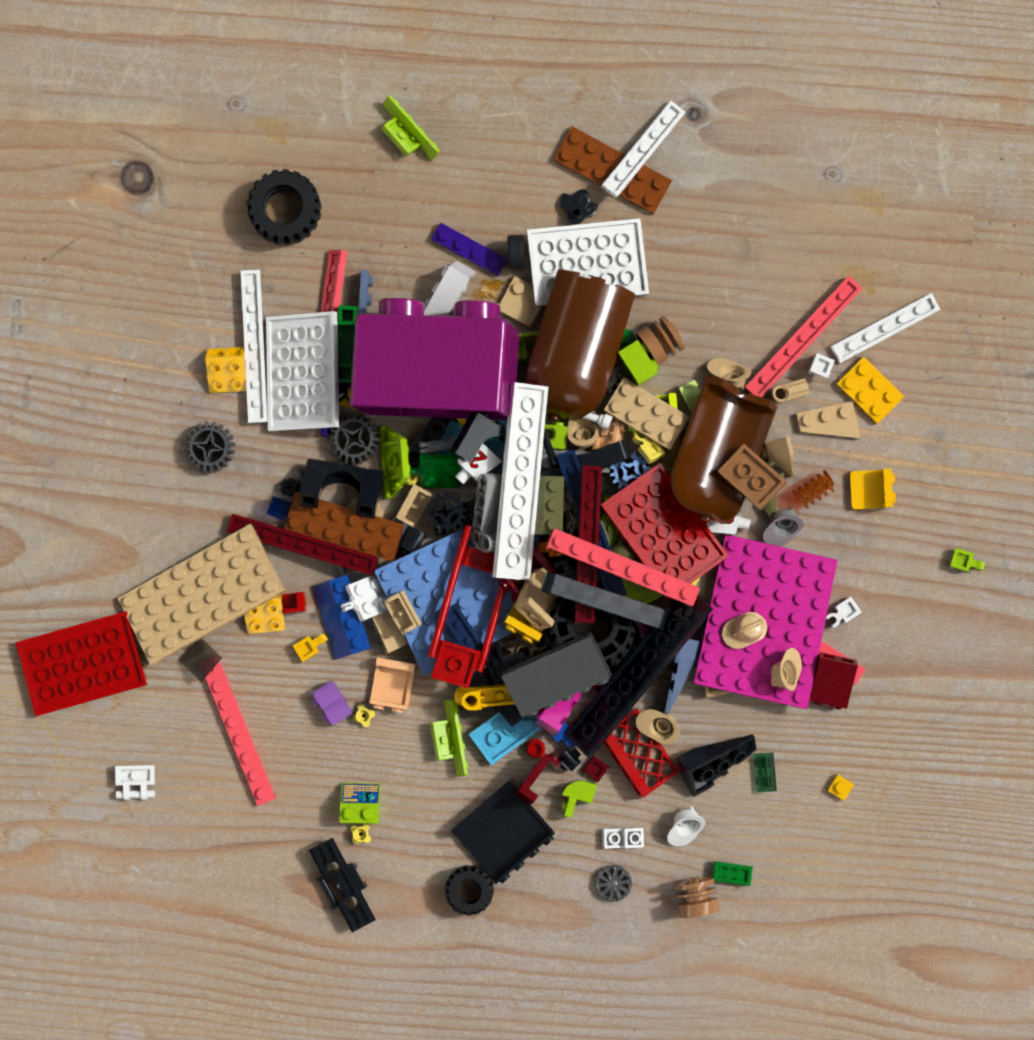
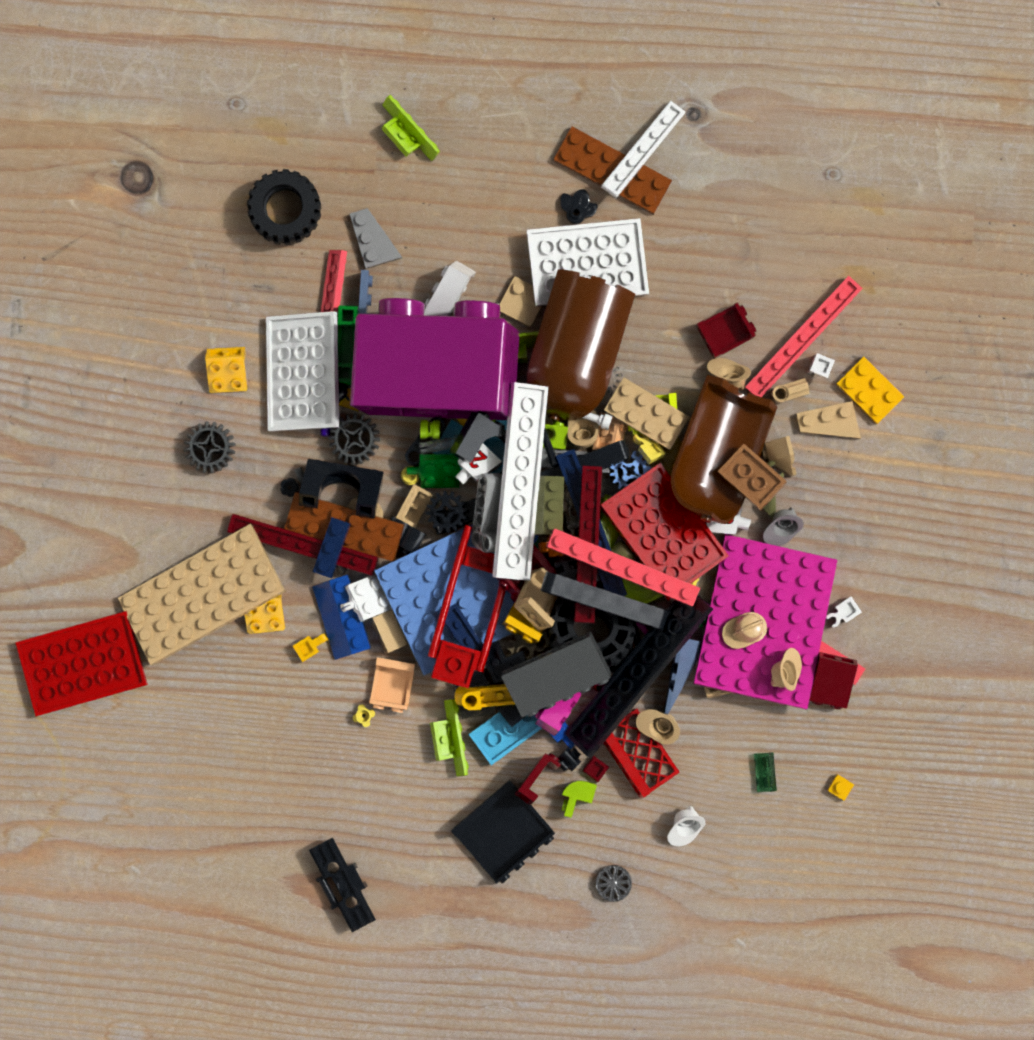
white plate [115,765,156,801] -> none
clear smoke piece [179,638,222,682] -> none
coral plate [199,656,276,806] -> none
white plate [241,270,268,423] -> none
clear blue panel [266,496,292,522] -> none
red panel [282,592,307,613] -> none
medium lavender brick [312,681,353,726] -> none
slope [340,783,381,824] -> none
light yellow plate [351,824,371,844] -> none
lime wing [379,425,410,499] -> none
tan hinge [383,590,422,635] -> none
dark purple plate [432,223,507,276] -> none
black tyre [445,865,494,916] -> none
clear yellow piece [478,279,507,301] -> none
black tyre [507,235,525,270] -> none
red plate [526,739,545,758] -> none
white slope [602,828,644,849] -> none
lime brick [617,340,659,387] -> none
green plate [620,329,635,348] -> none
medium nougat wheel [635,315,685,366] -> none
medium nougat wheel [674,877,720,918] -> none
black wedge [677,734,757,797] -> none
yellowish green slope [678,380,701,415] -> none
green plate [712,861,753,886] -> none
clear orange piece [792,470,835,509] -> none
white tile [830,293,941,364] -> none
yellow bracket [850,468,896,509] -> none
lime plate [949,548,985,572] -> none
none -> dark blue plate [313,517,351,578]
none -> light grey wing [350,208,402,269]
none -> lime wheel [420,420,440,439]
none -> dark red panel [696,302,757,359]

